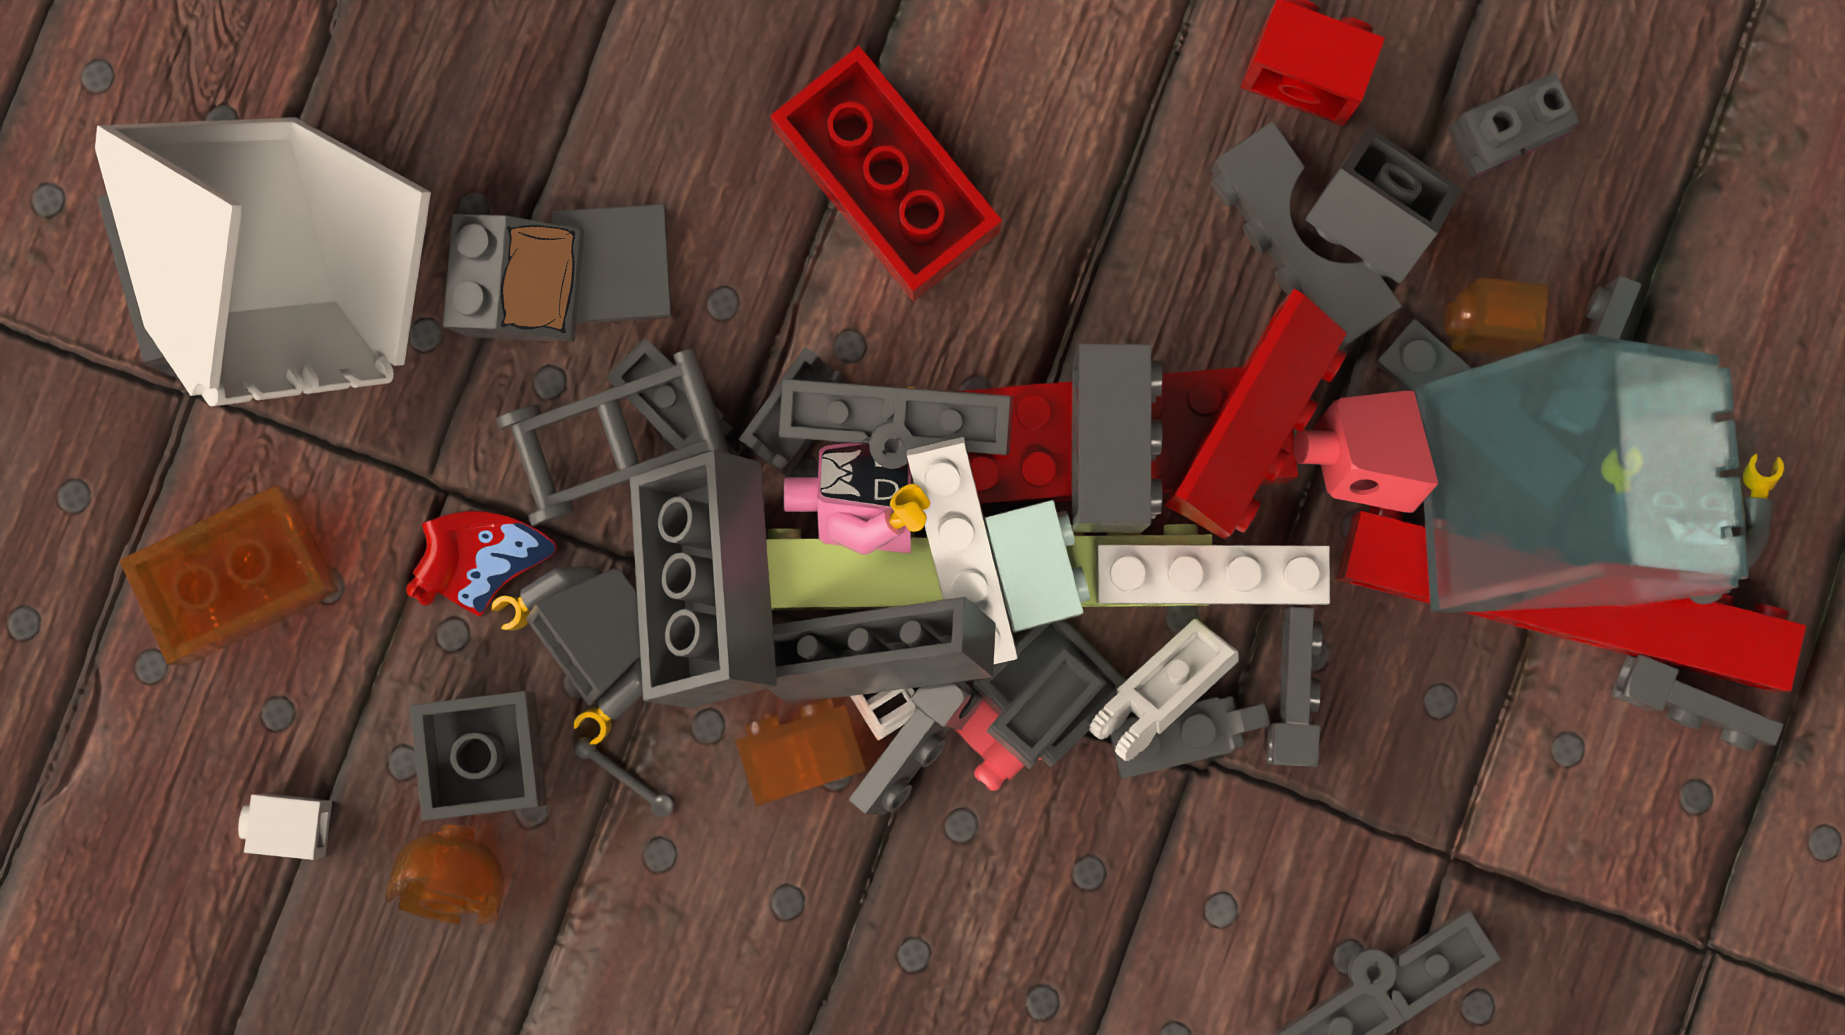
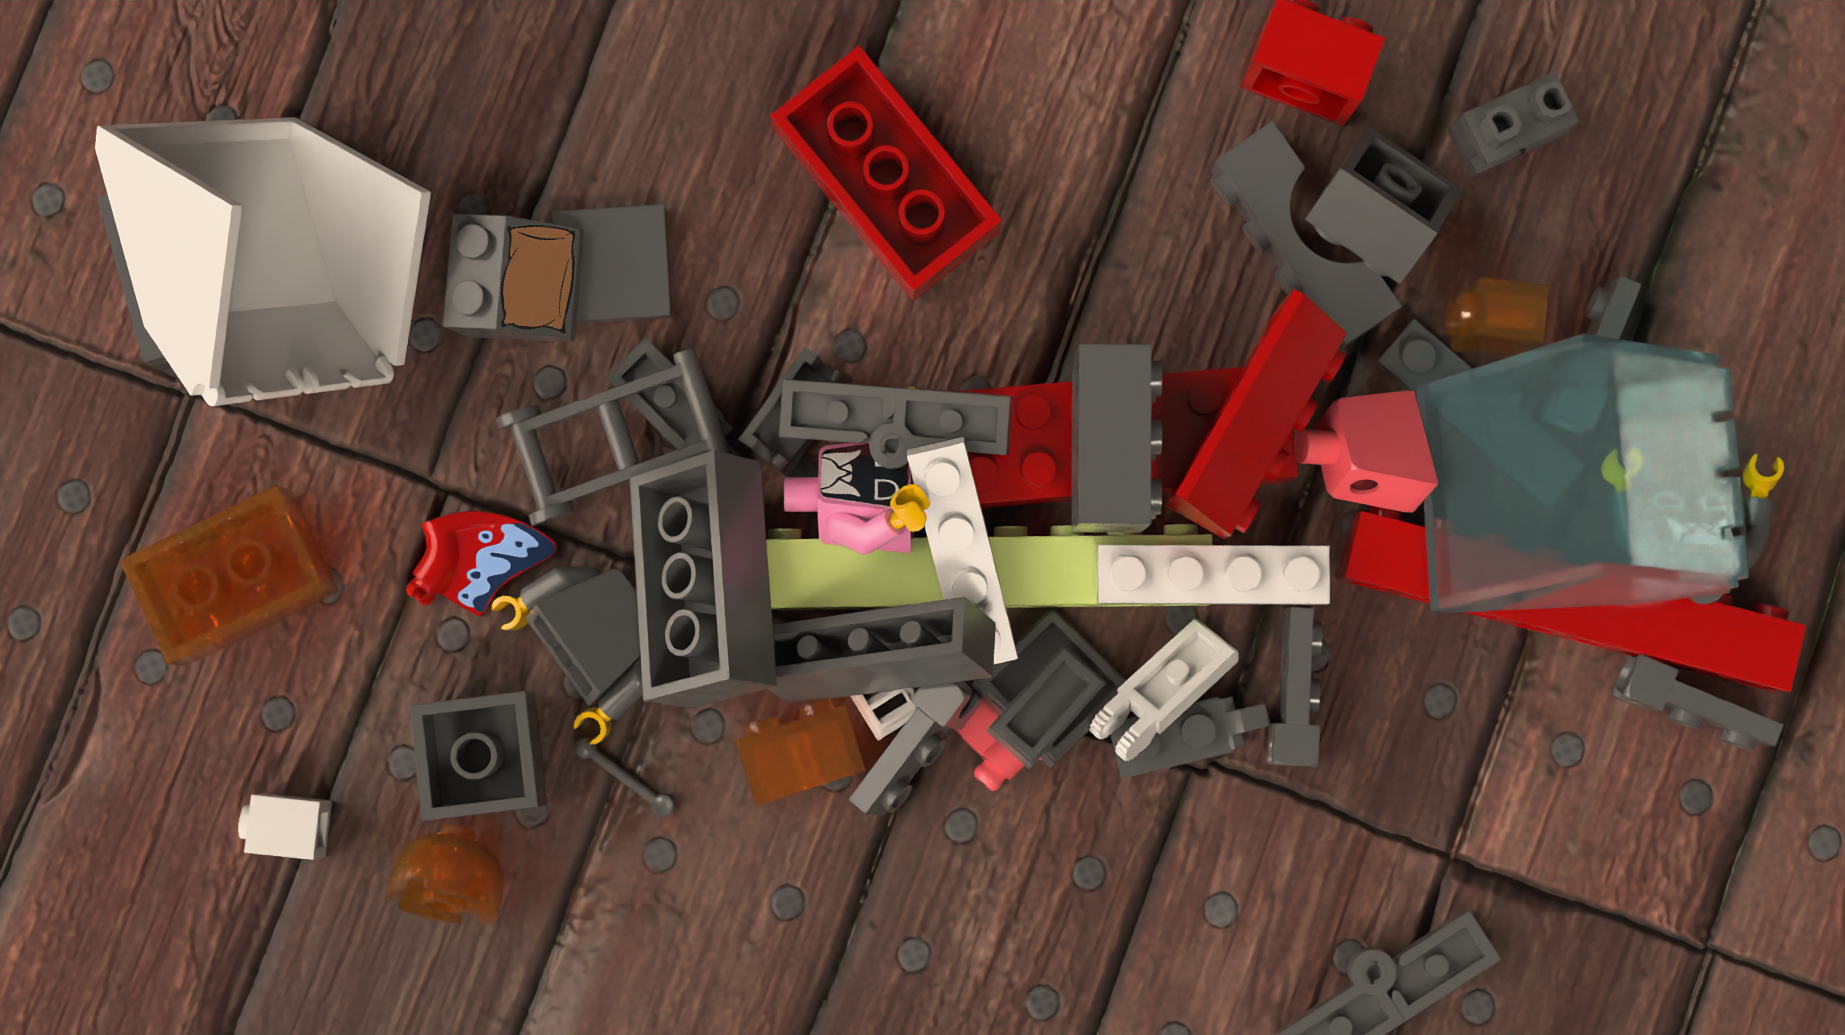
light aqua brick [985,500,1090,633] -> none

